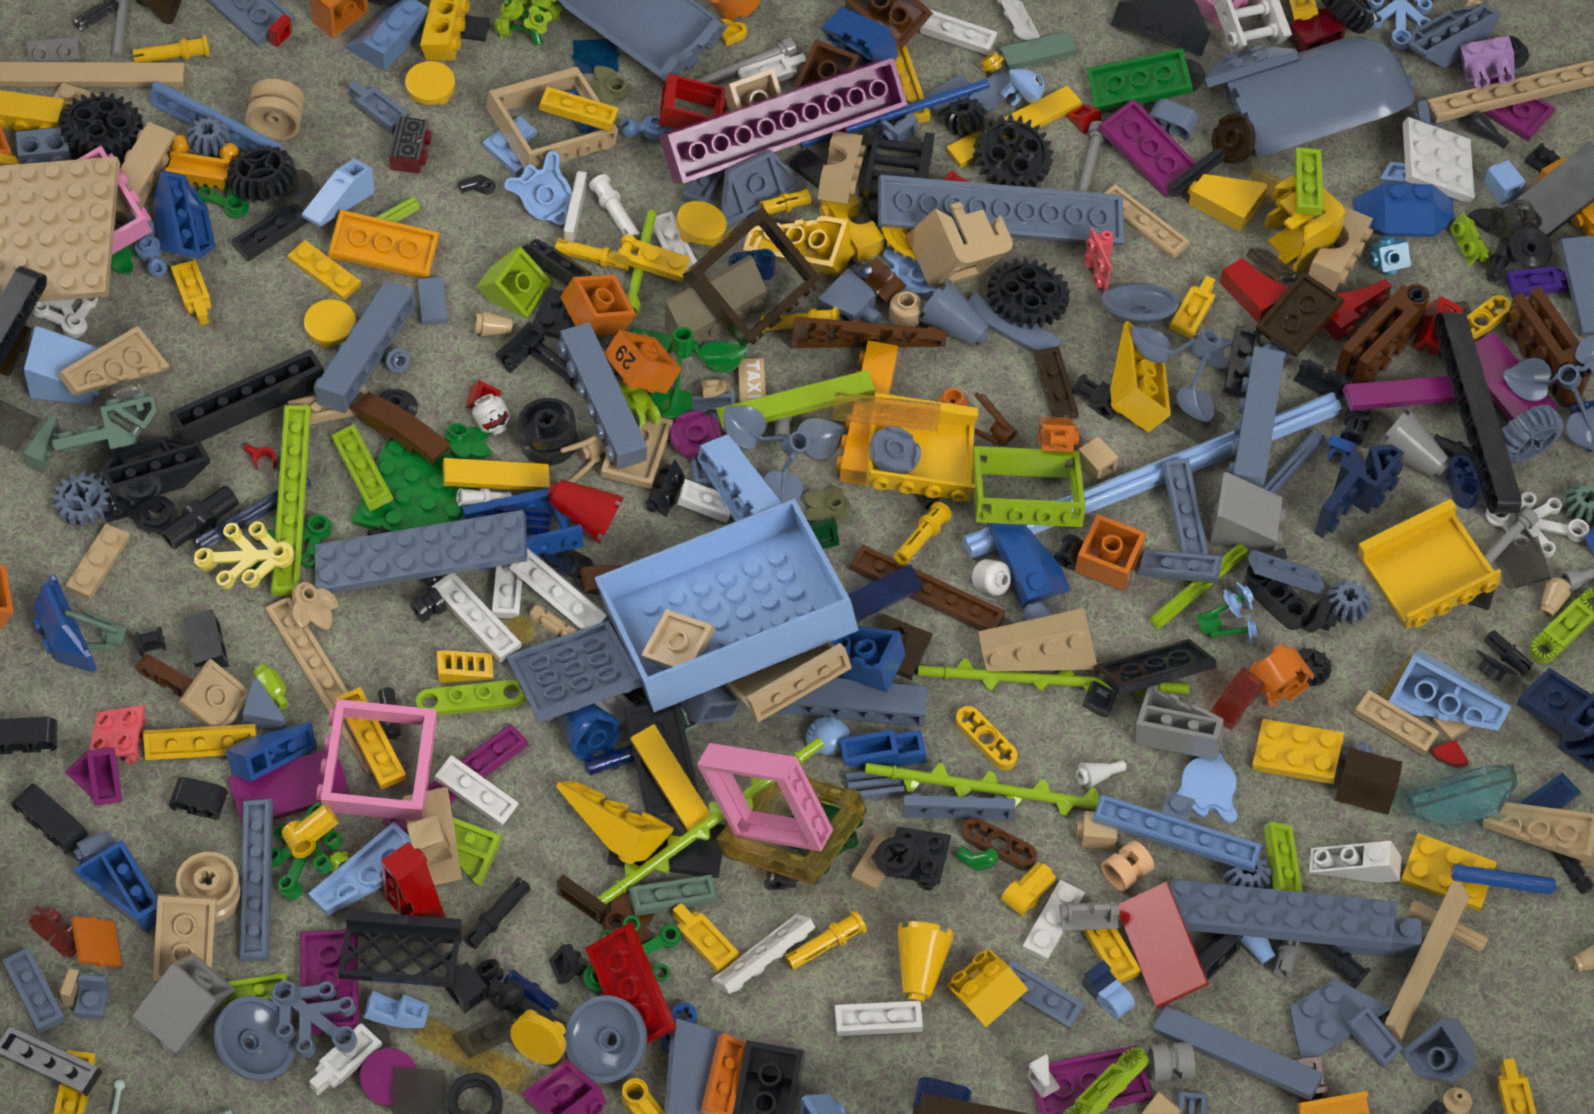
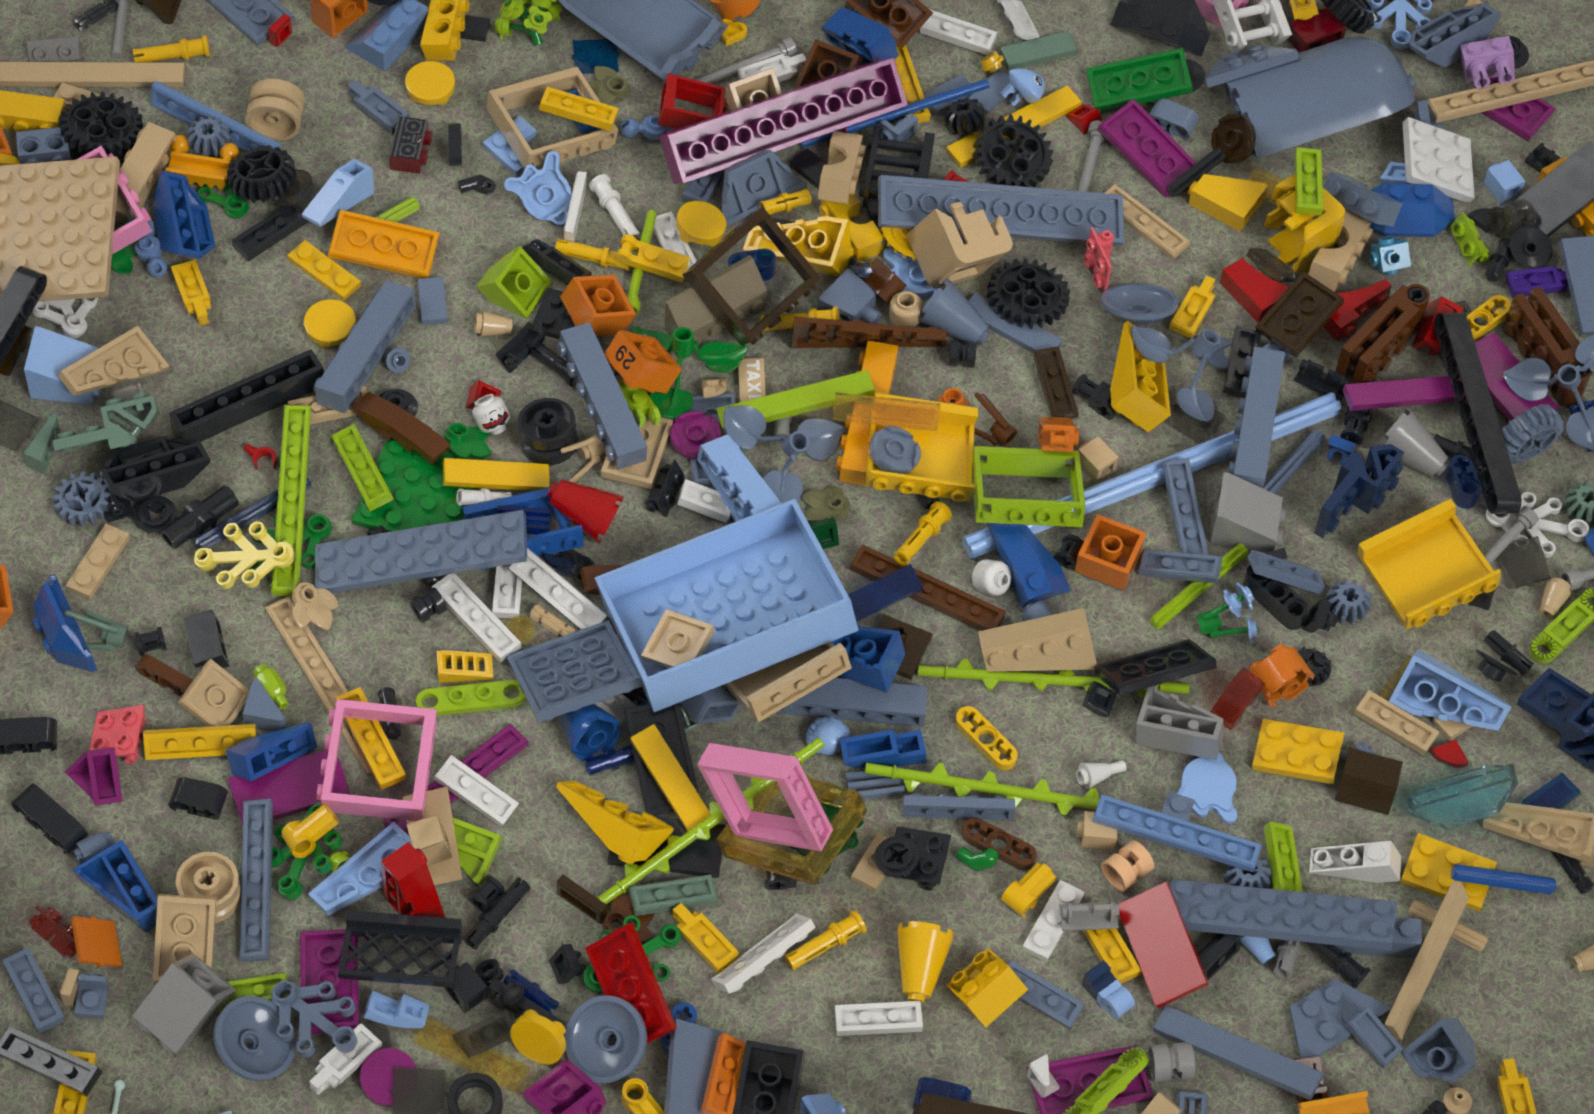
black cone [1467,111,1510,149] -> none
none -> black beam [448,123,462,166]
none -> black bush [467,875,504,913]
none -> black wheel [948,340,977,368]
none -> sand blue arch [1324,172,1403,227]

